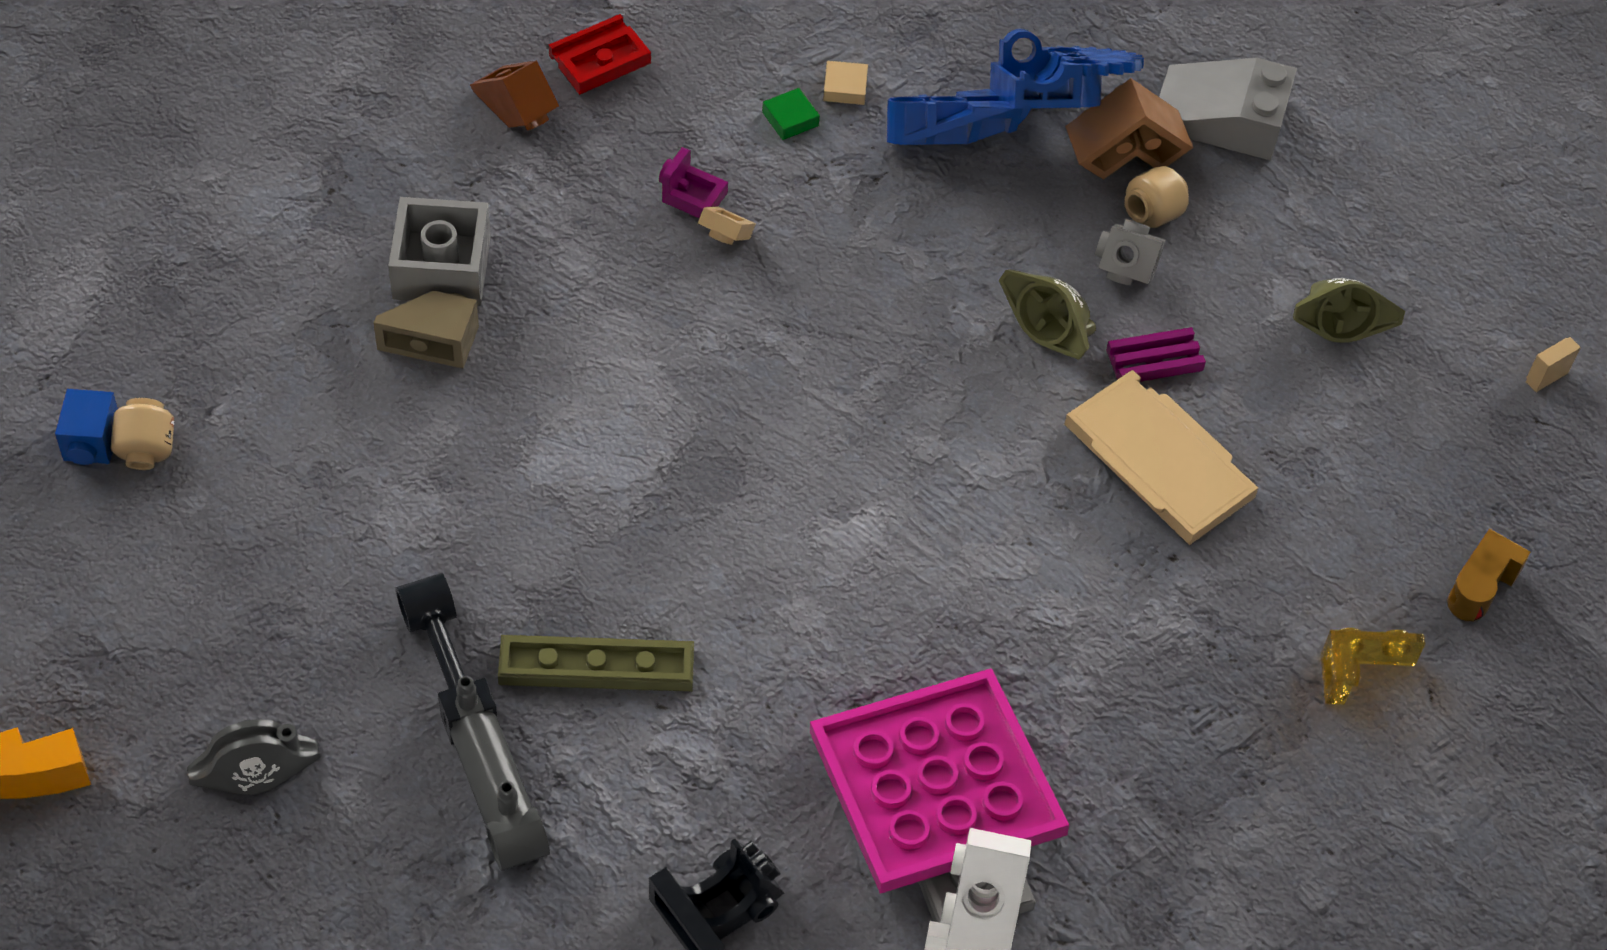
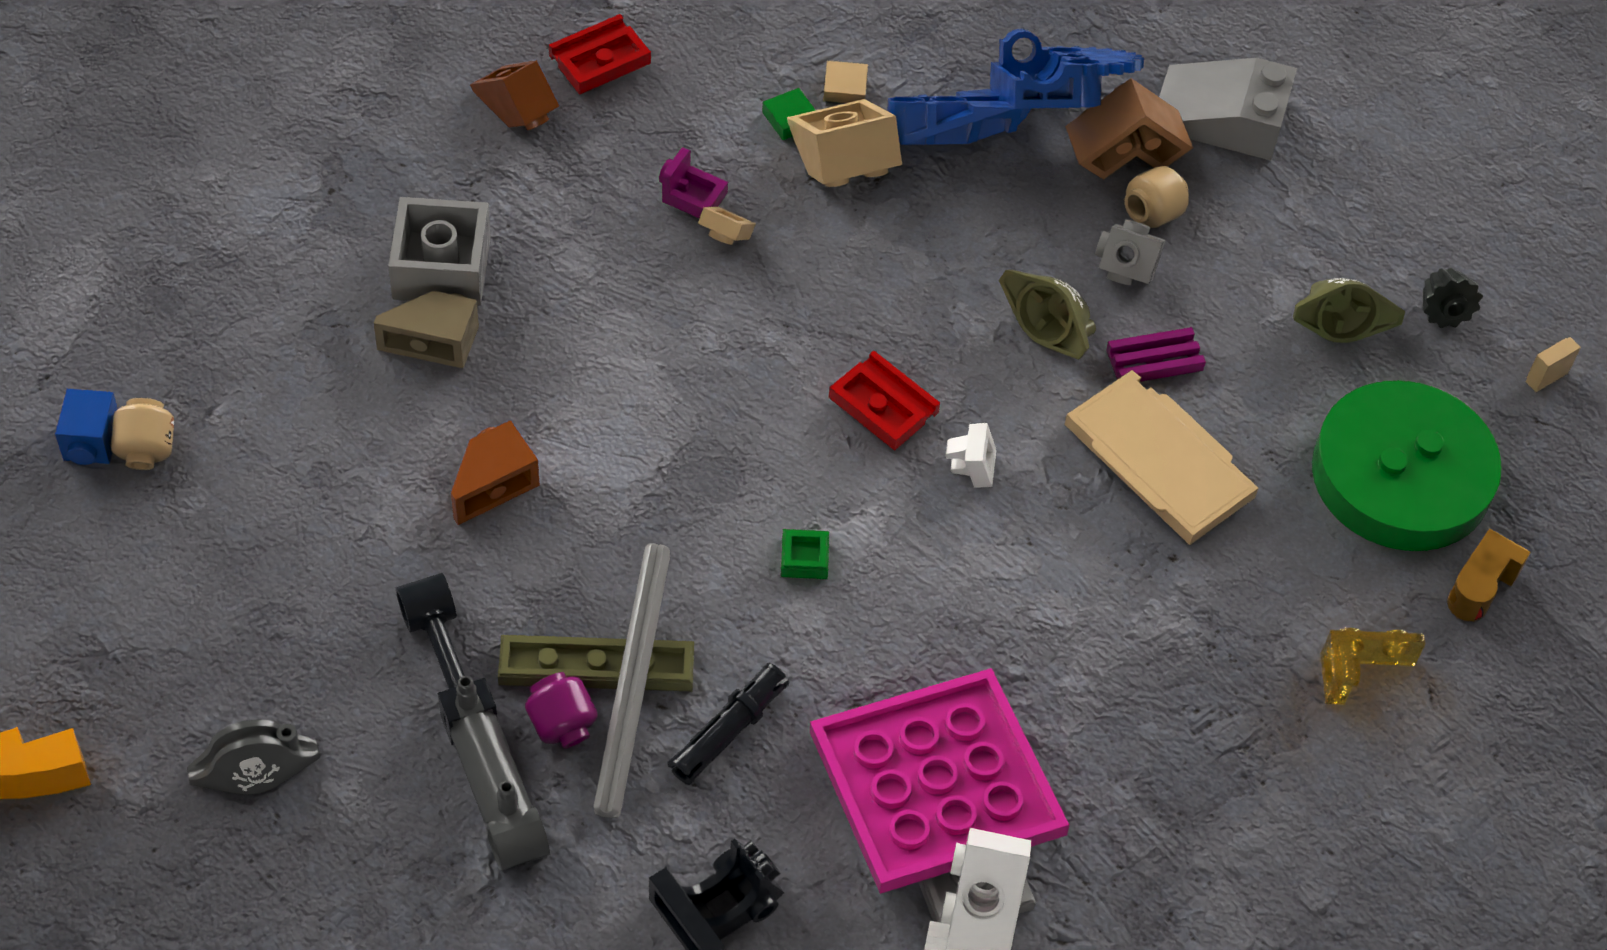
none -> dark orange slope [451,420,540,525]
none -> magenta head [525,672,598,749]
none -> light grey axle [594,543,670,818]
none -> black pin [668,663,789,785]
none -> green tile [781,529,829,580]
none -> tan slope [787,99,902,187]
none -> red plate [828,351,940,451]
none -> white tile [946,423,997,488]
none -> green brick [1312,380,1502,551]
none -> pearl dark grey piece [1423,268,1483,328]

